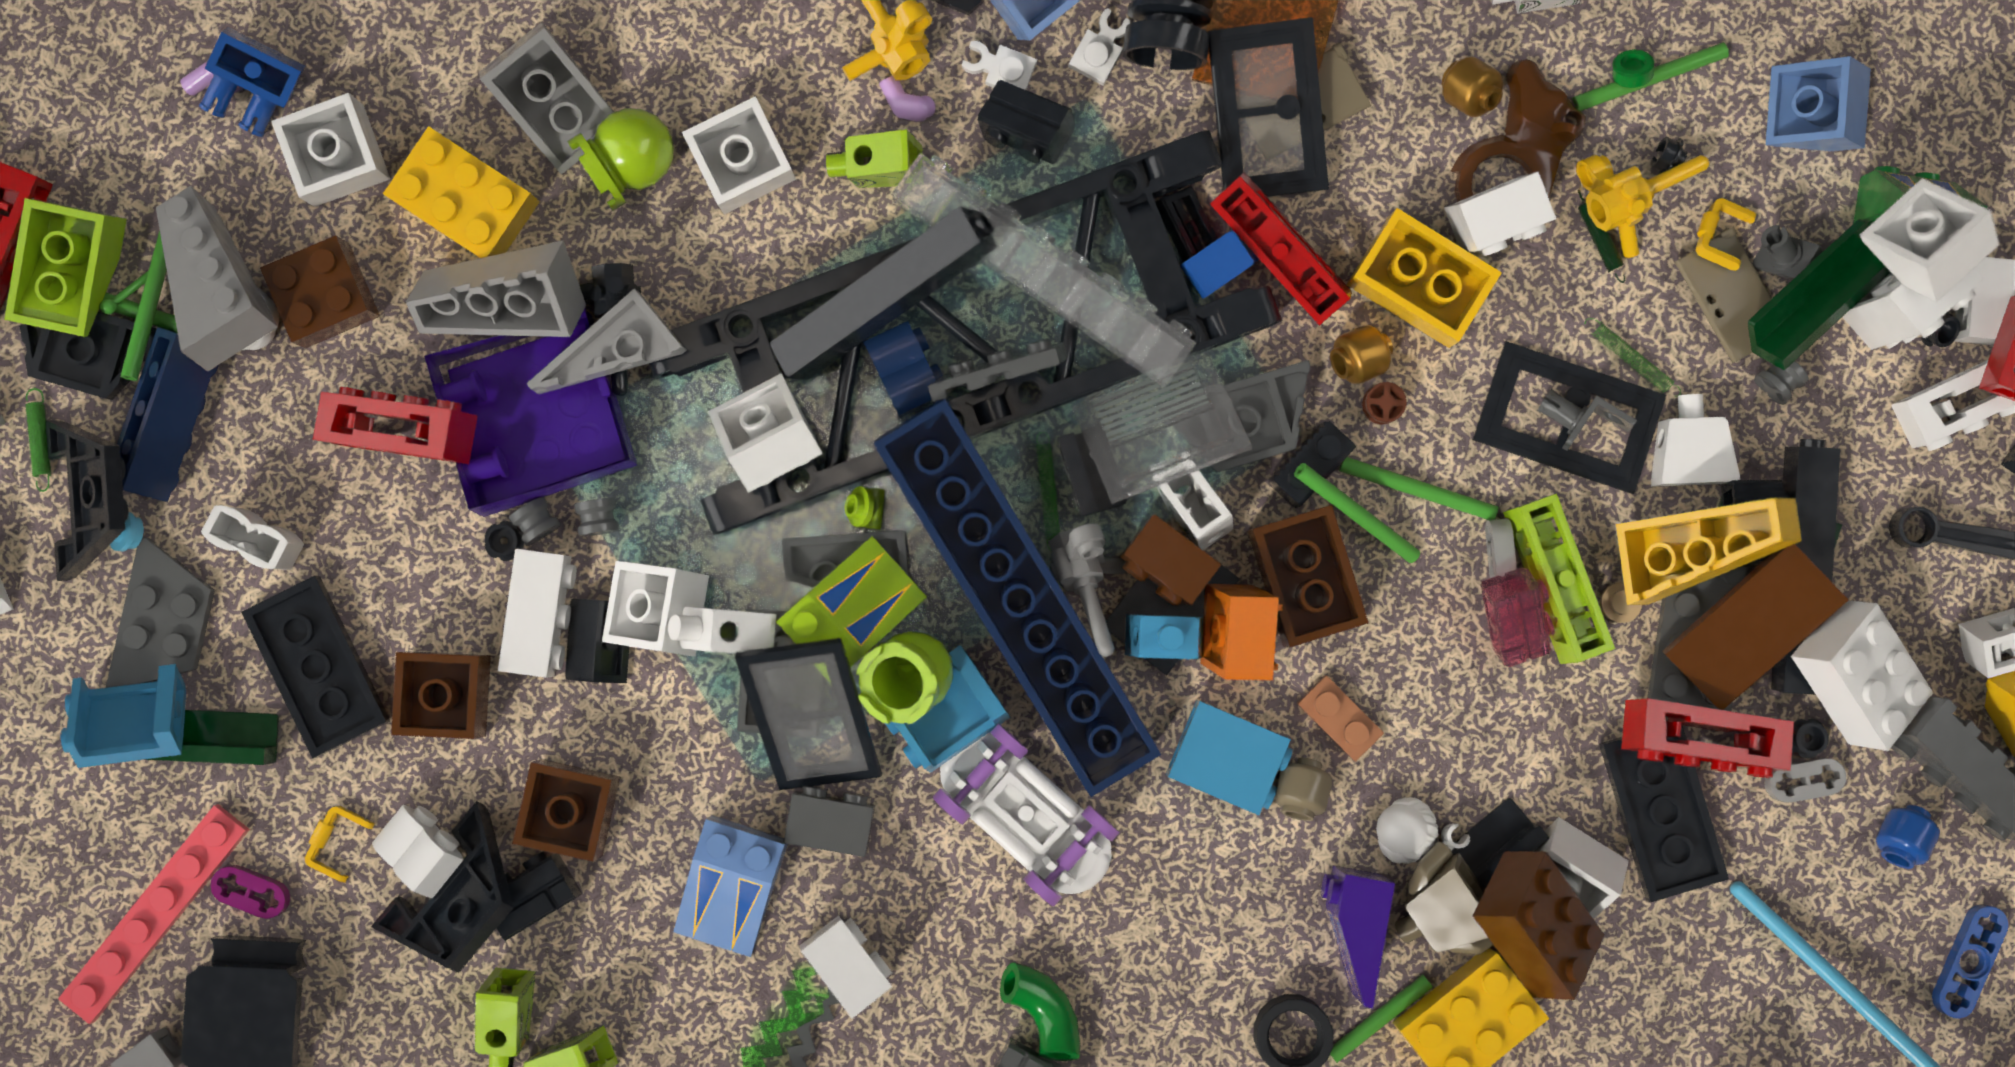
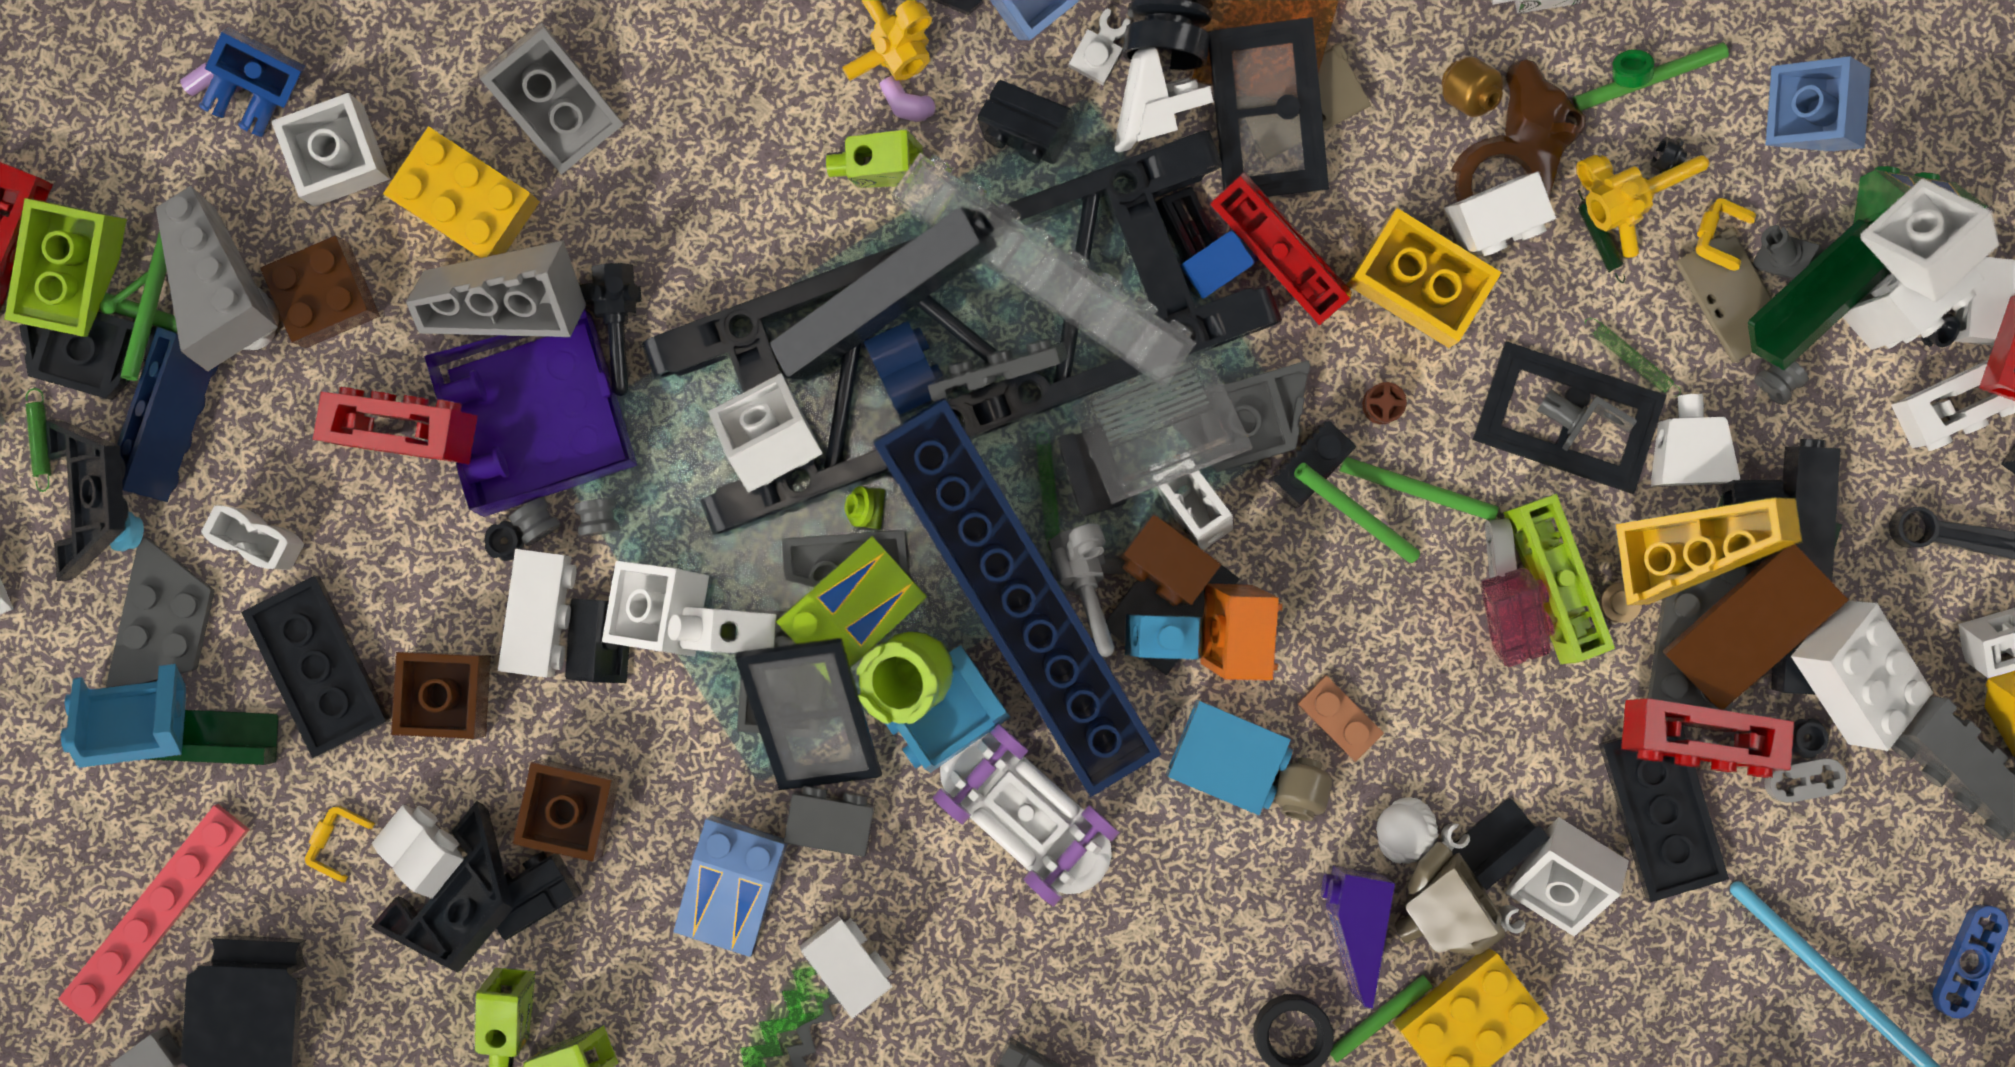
magenta beam [210,865,290,919] -> none
light grey wing [527,289,687,394] -> none
lime tile [567,108,673,211] -> none
white brick [682,96,796,215] -> none
white plate [962,41,1037,90] -> none
green cylinder [1000,962,1080,1061] -> none
reddish brown brick [1247,505,1369,648] -> none
pearl gold head [1330,325,1393,384] -> none
reddish brown brick [1473,852,1604,1000] -> none
blue head [1876,805,1940,869] -> none
none -> white piece [1115,47,1214,153]

